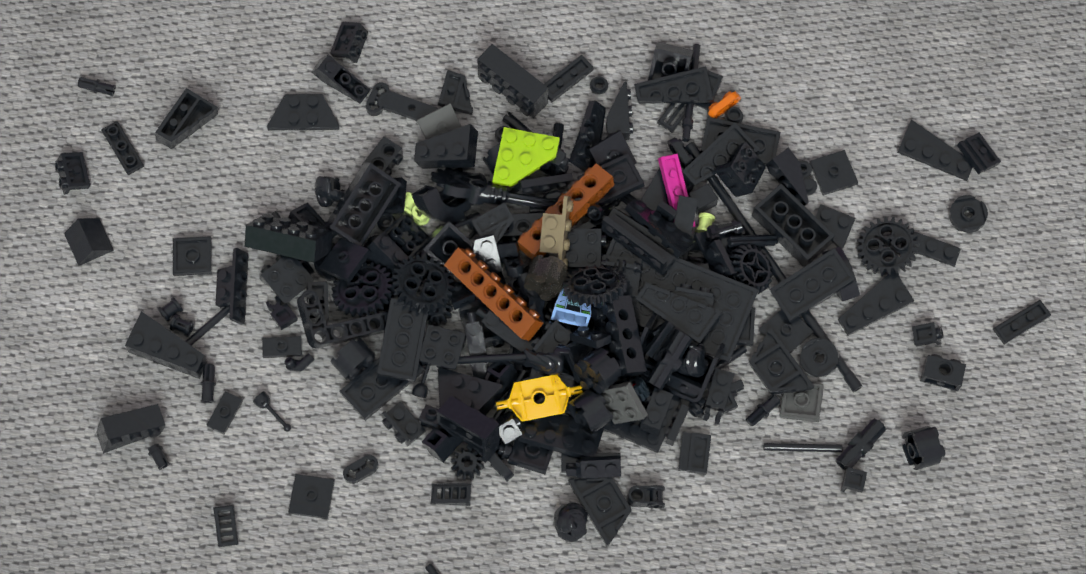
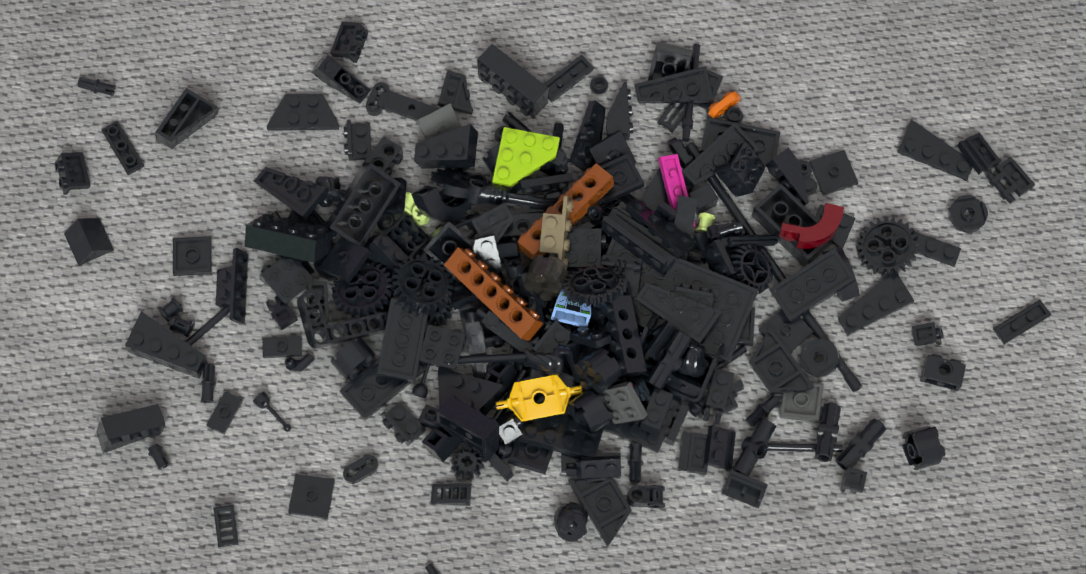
none -> black wing [254,167,330,220]
none -> black bracket [344,120,371,161]
none -> black axle [628,443,643,483]
none -> black plate [704,425,736,471]
none -> black hinge [722,470,768,509]
none -> black piece [733,418,777,477]
none -> dark red arch [779,203,844,249]
none -> black piece [815,402,841,462]
none -> black plate [986,157,1035,204]

